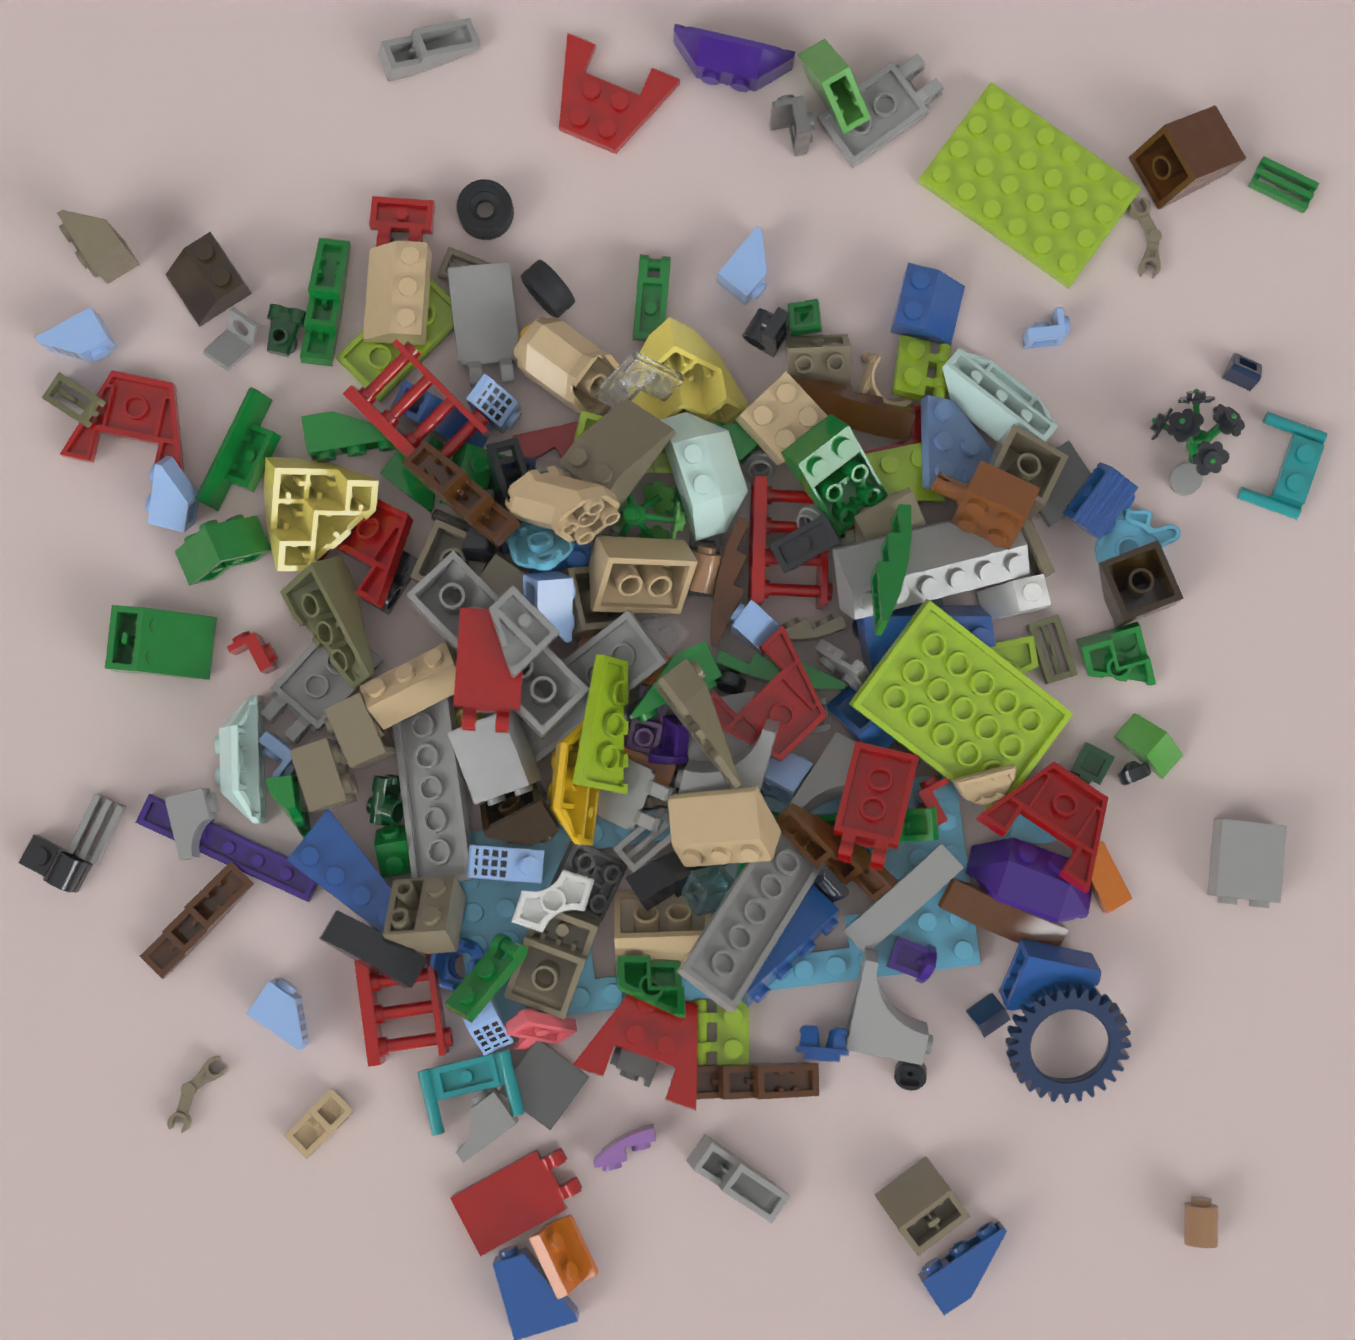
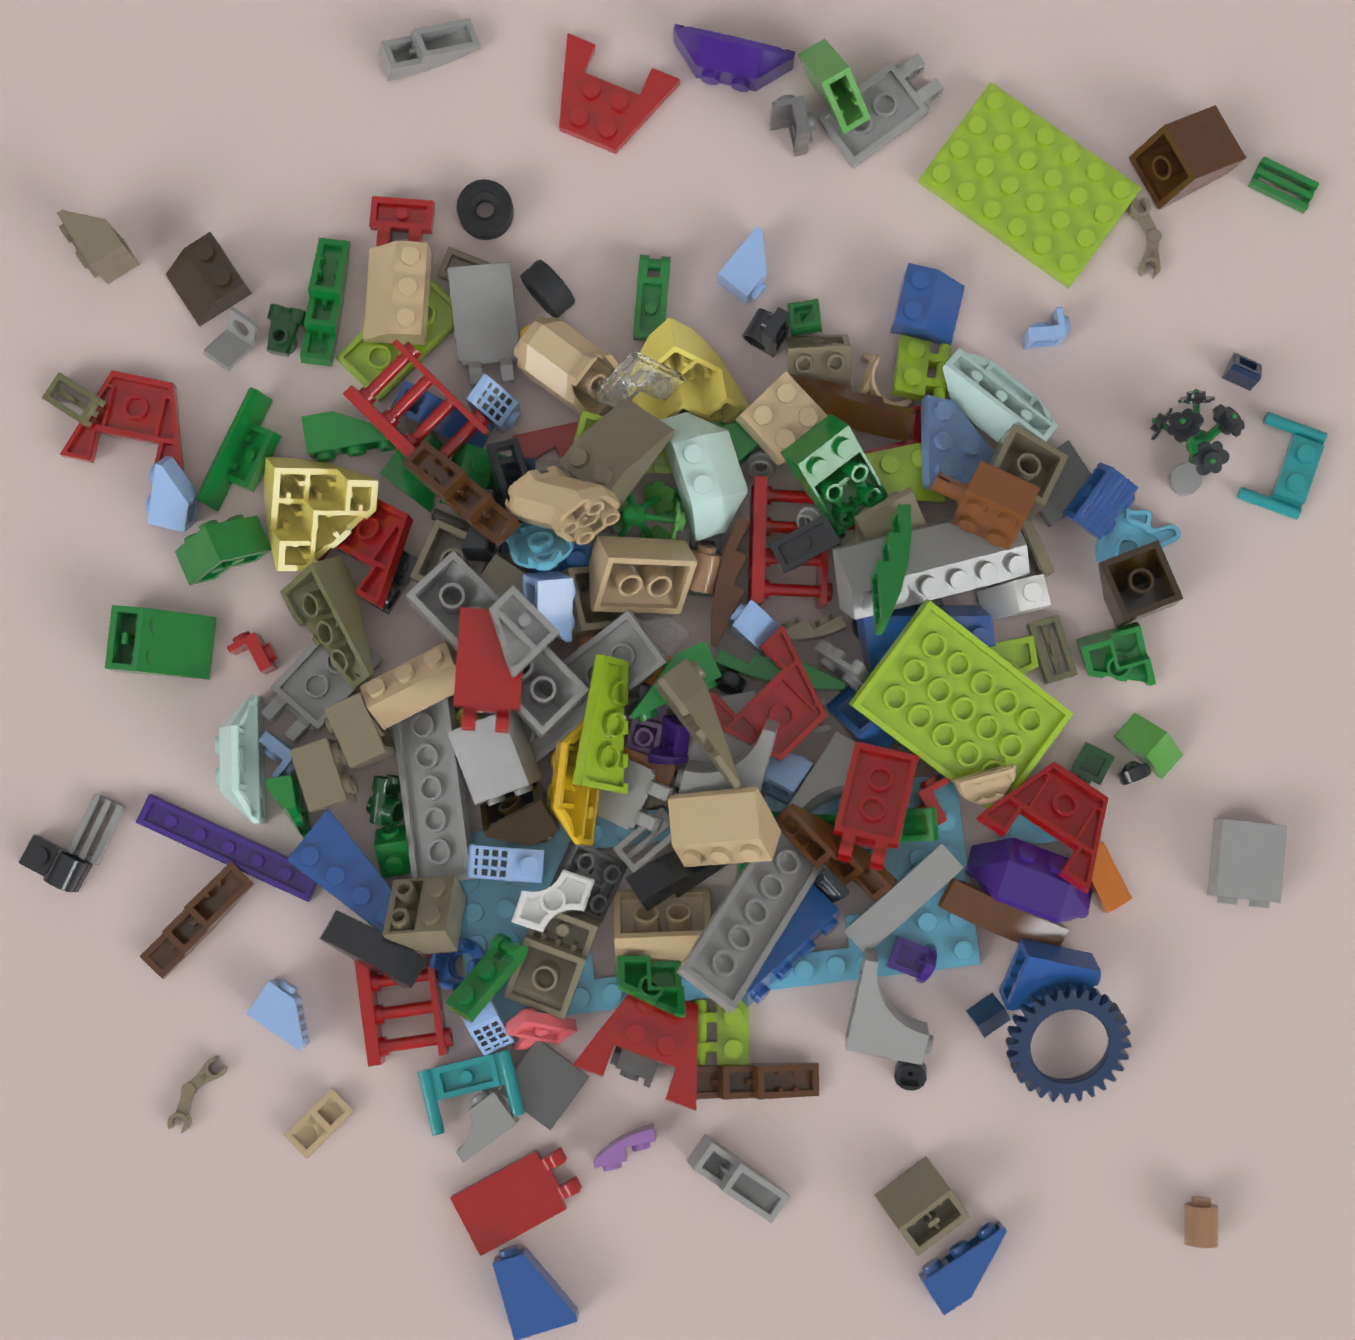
light blue slope [35,307,117,362] -> none
light grey arch [164,788,219,861] -> none
orange bracket [529,1214,599,1299] -> none
clear light blue brick [681,865,735,917] -> none
blue piece [795,1025,849,1062] -> none

